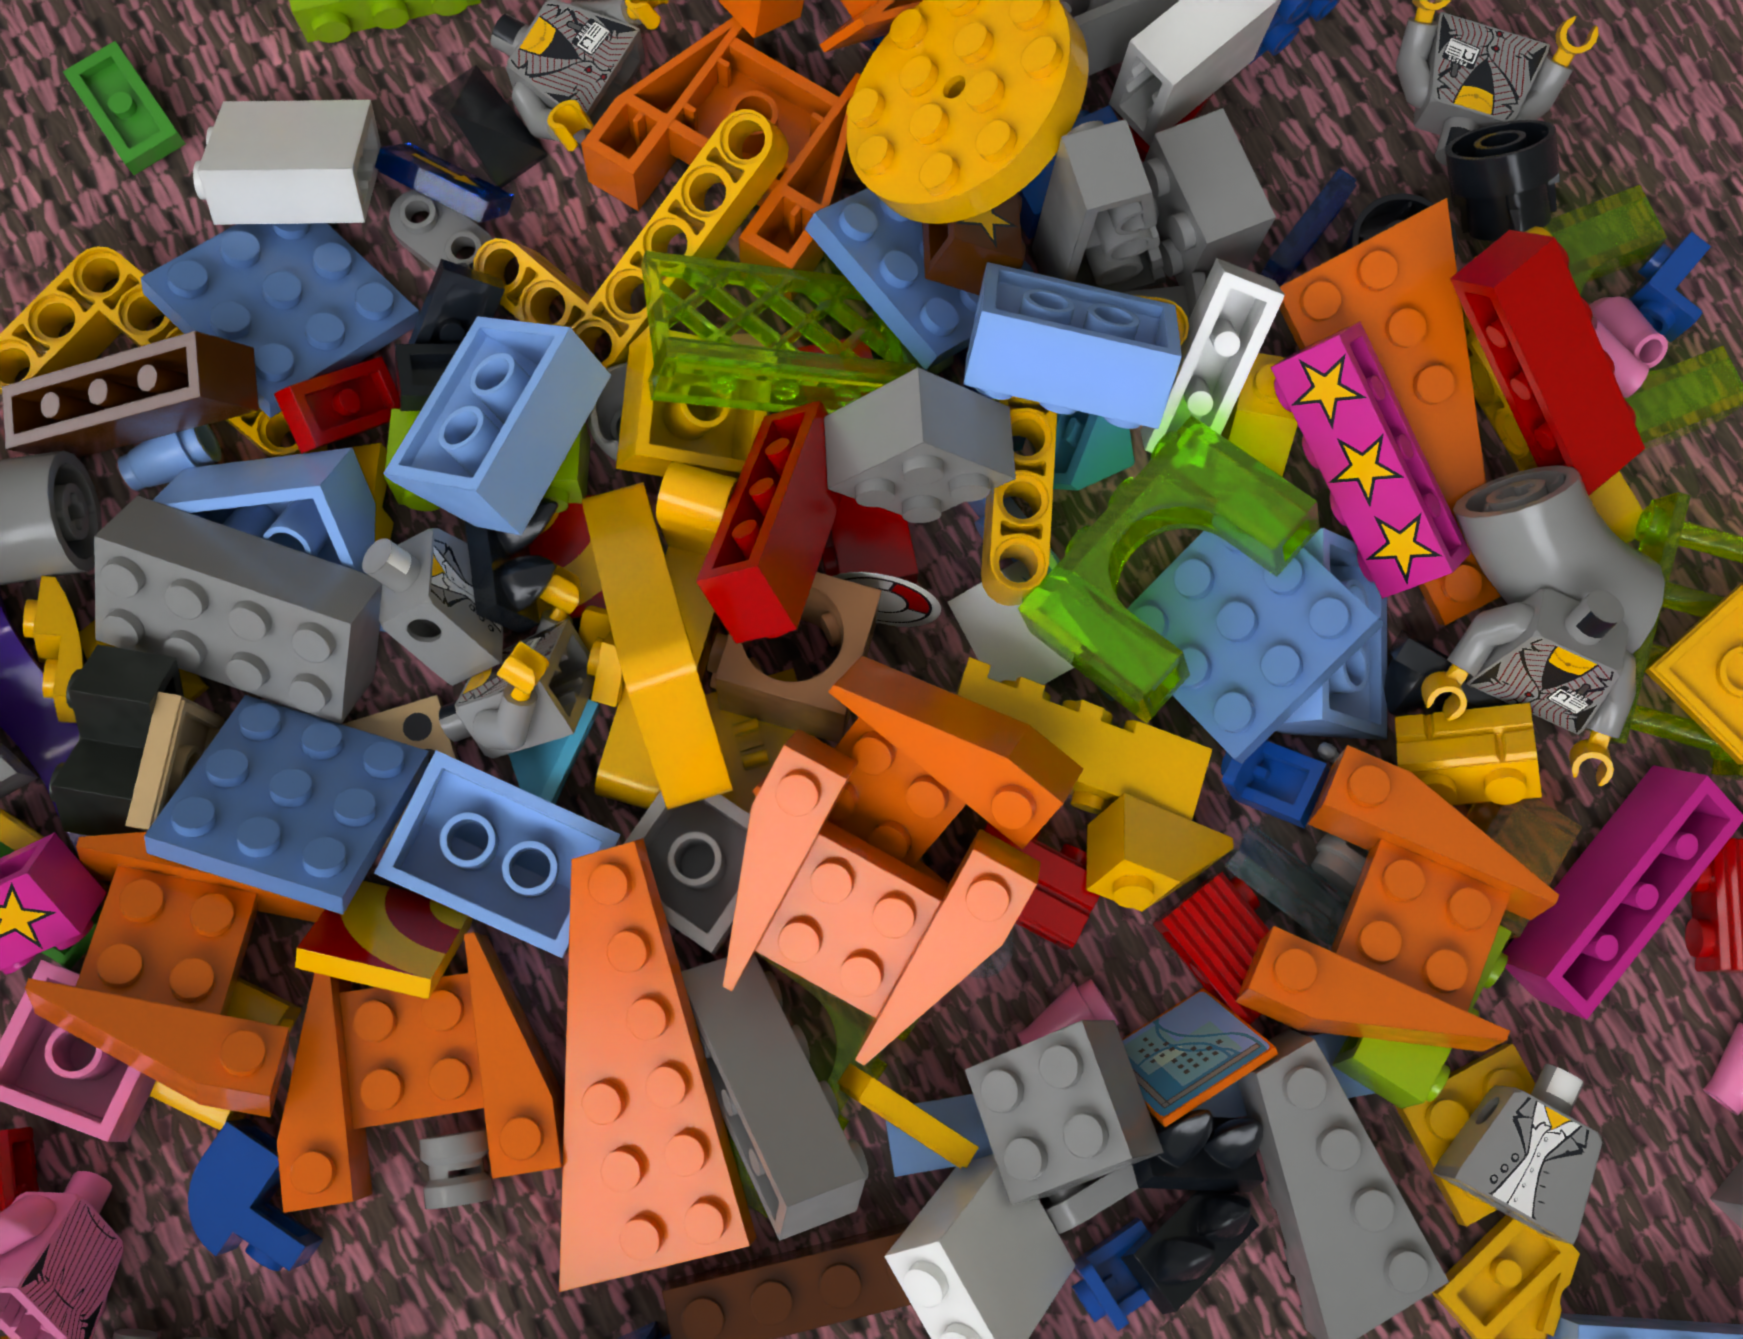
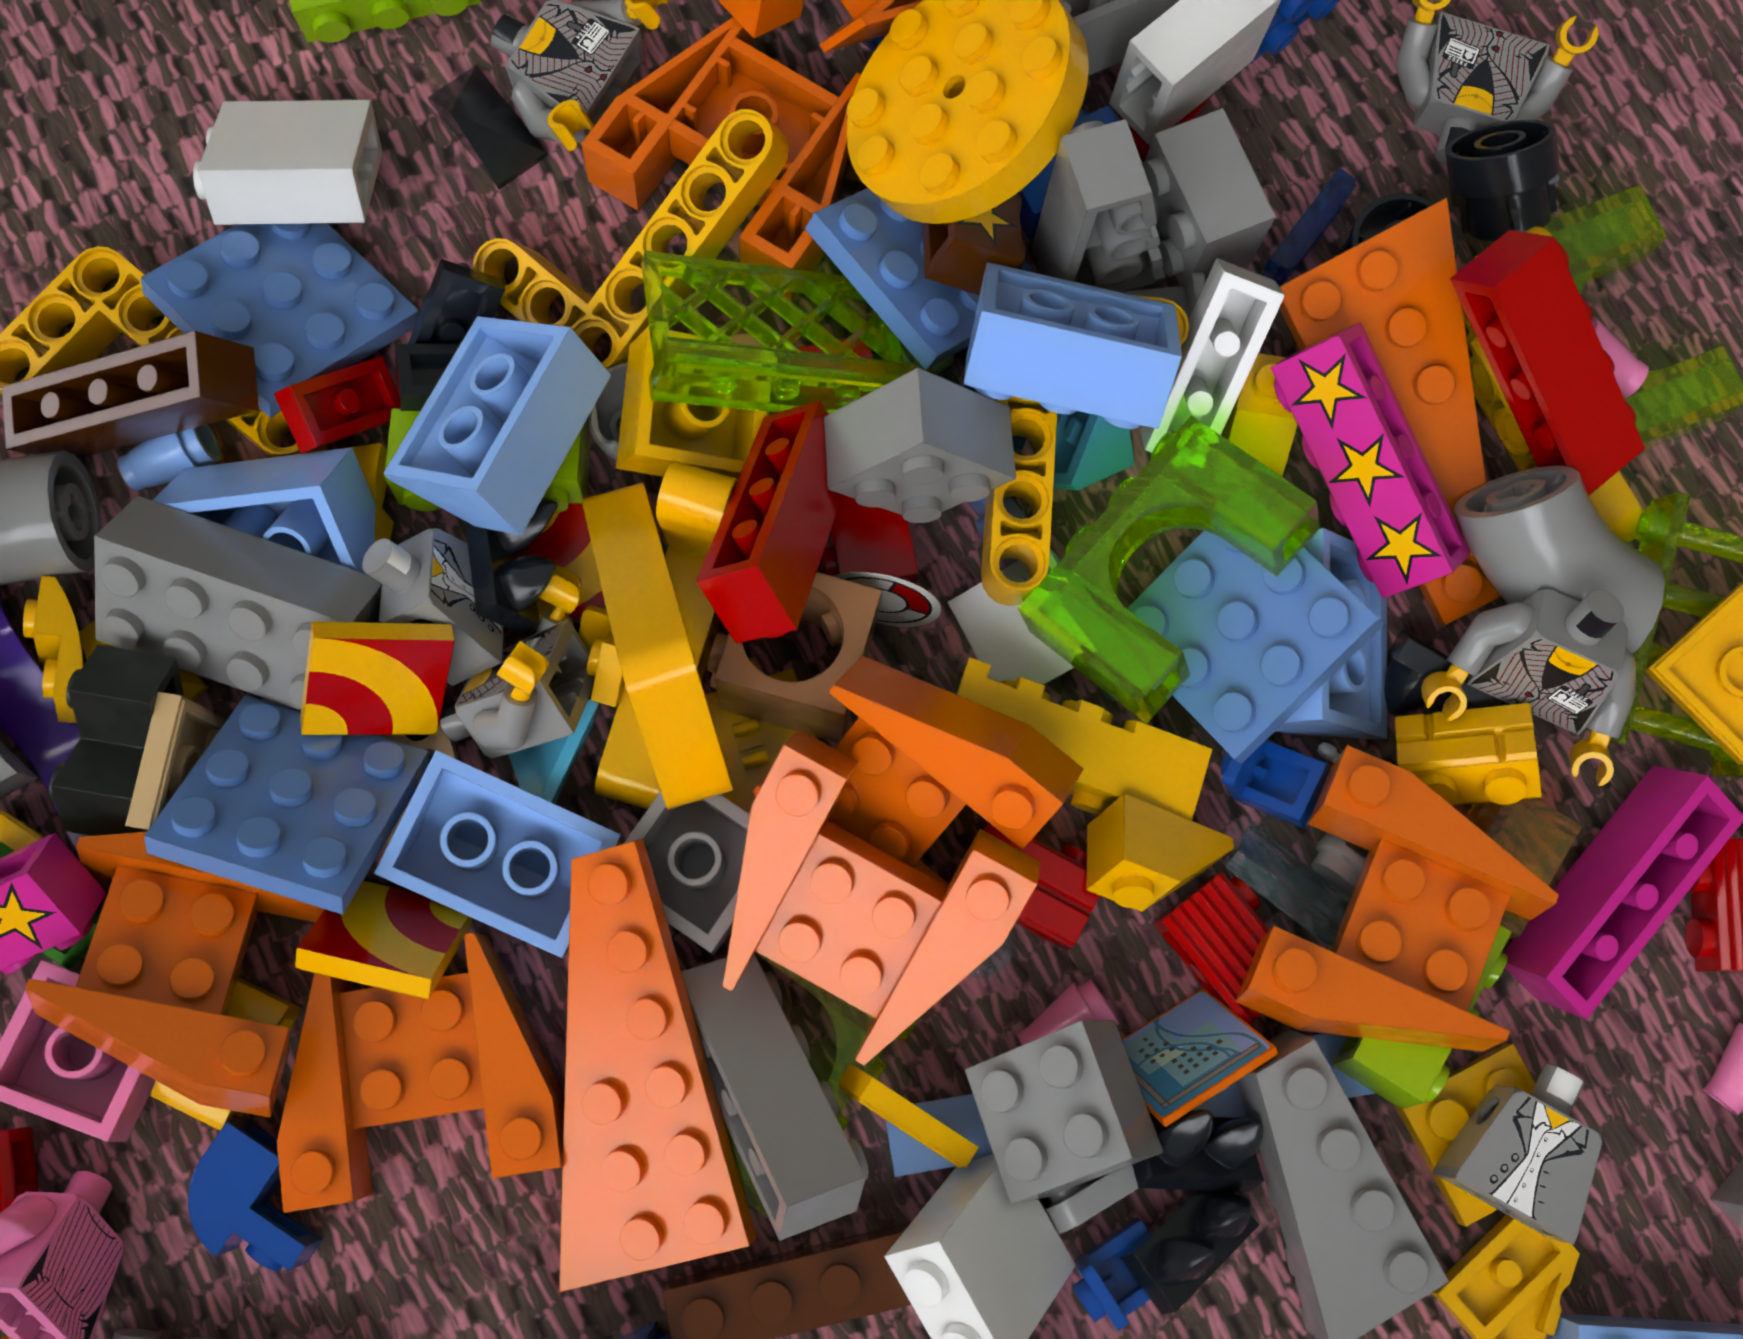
bright green plate [63,41,186,175] -> none
clear blue tile [375,142,514,223] -> none
light grey plate [389,189,493,272] -> none
light grey wheel [419,1129,494,1209] -> none
bright pink cone [1589,296,1668,368] -> none
blue bracket [1629,231,1711,342] -> none
none -> yellow tile [300,621,455,735]

